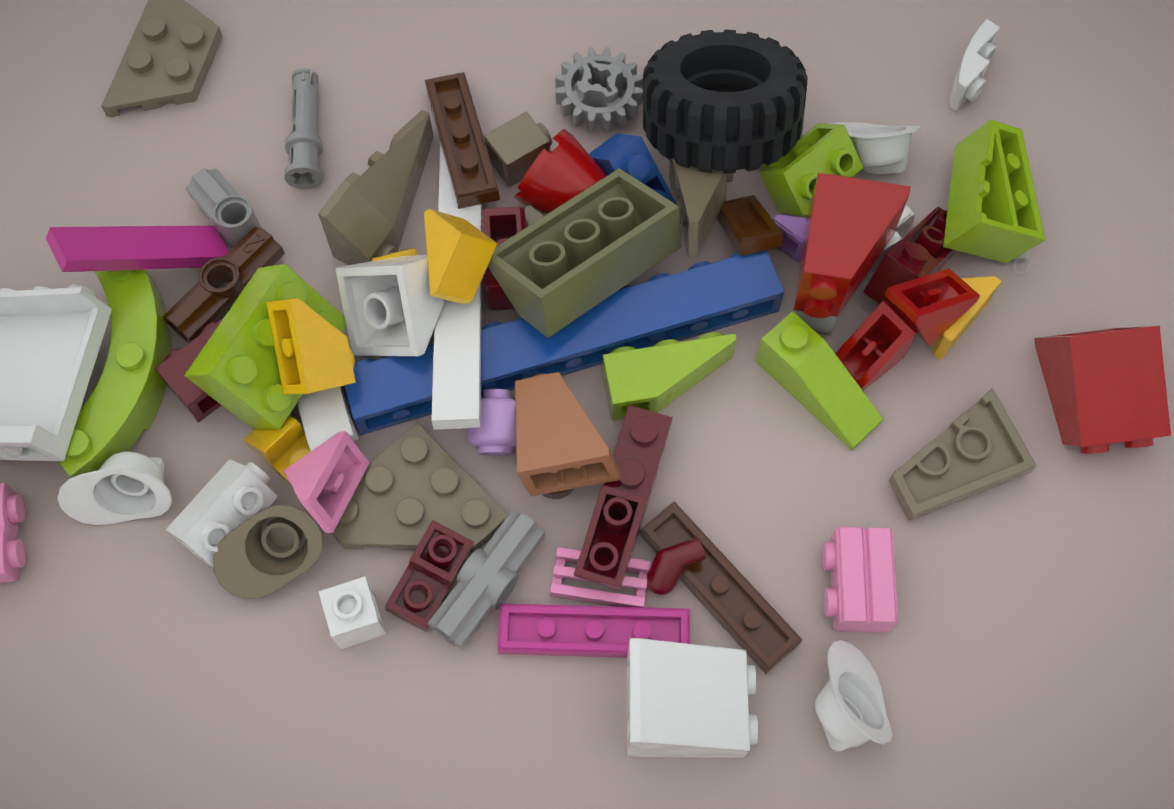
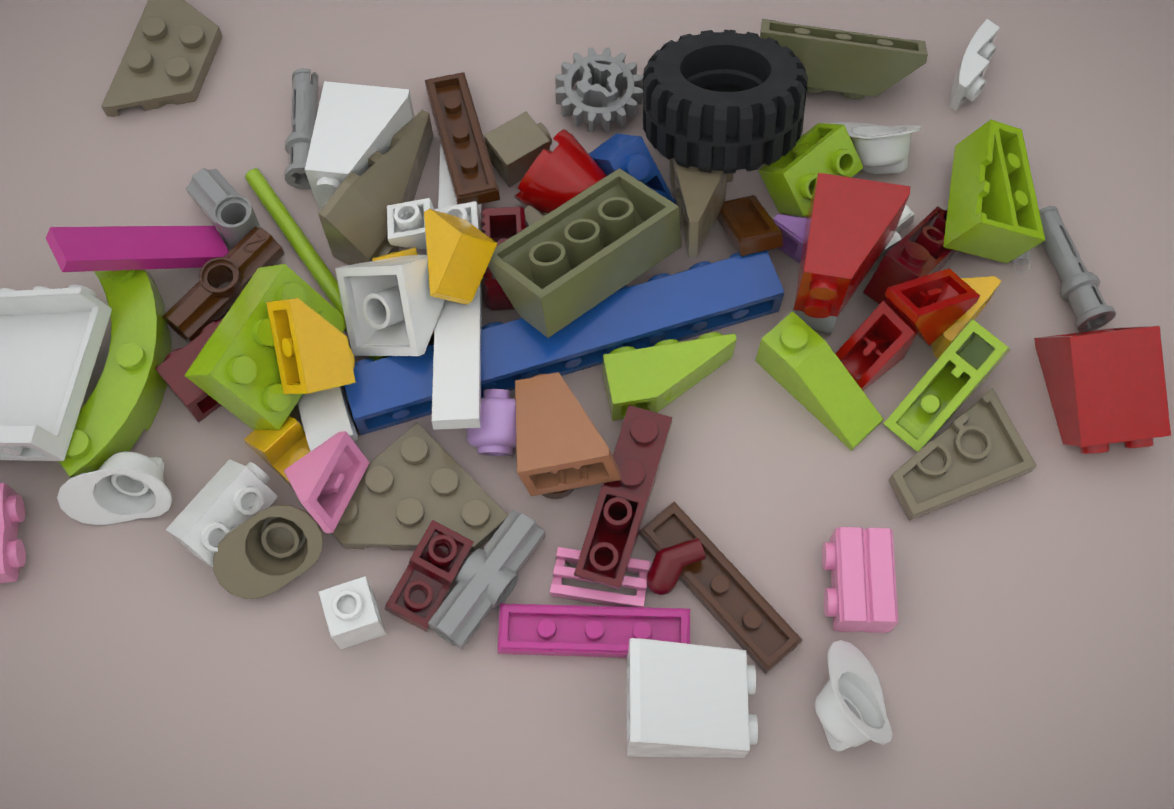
none -> lime bar [245,168,389,361]
none -> white slope [305,81,415,211]
none -> white slope [387,198,482,249]
none -> olive wedge [760,19,928,99]
none -> lime slope [883,319,1011,452]
none -> light grey pin [1039,206,1116,332]

